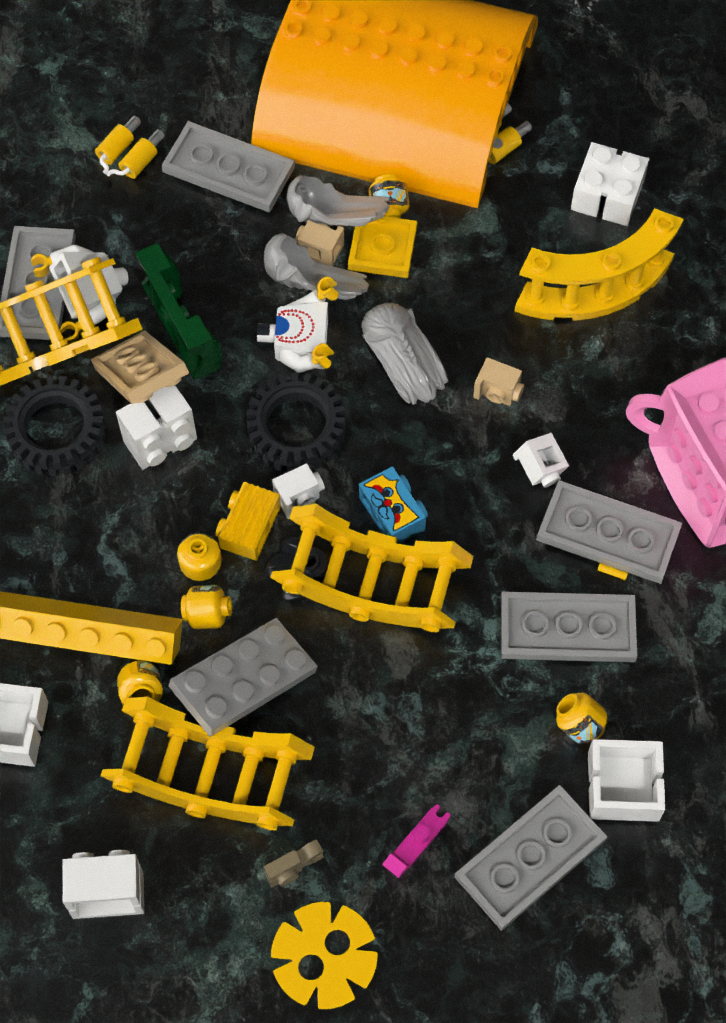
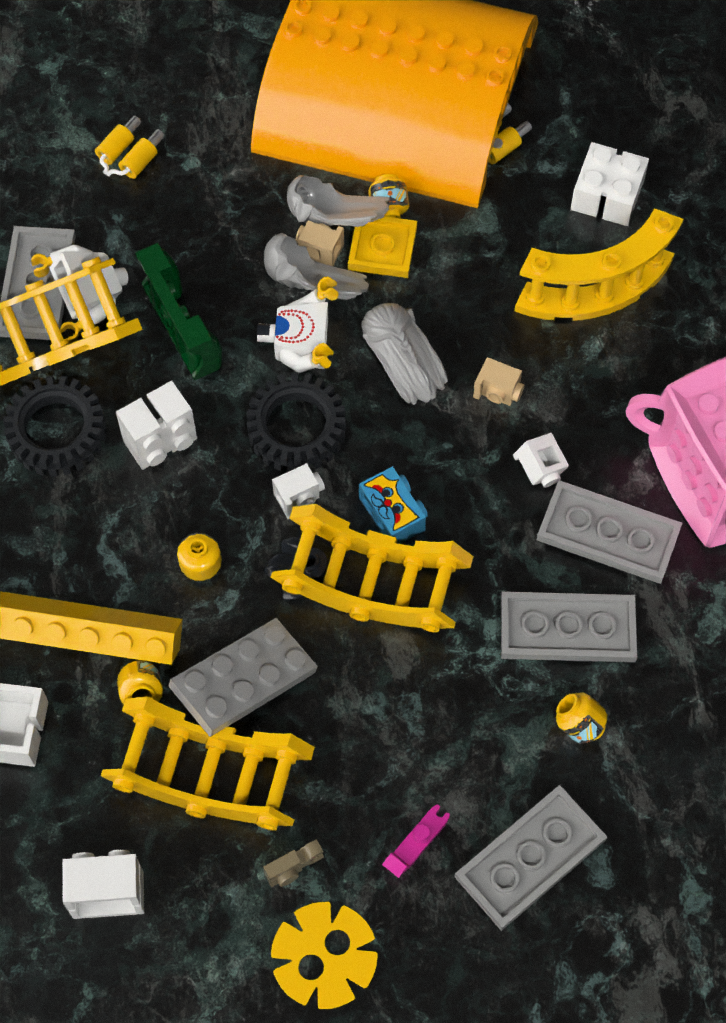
tan plate [91,330,189,404] -> none
light grey plate [162,121,295,213] -> none
yellow head [181,585,232,629] -> none
yellow brick [216,482,281,561] -> none
white piece [588,739,665,821] -> none
yellow piece [598,563,628,580] -> none

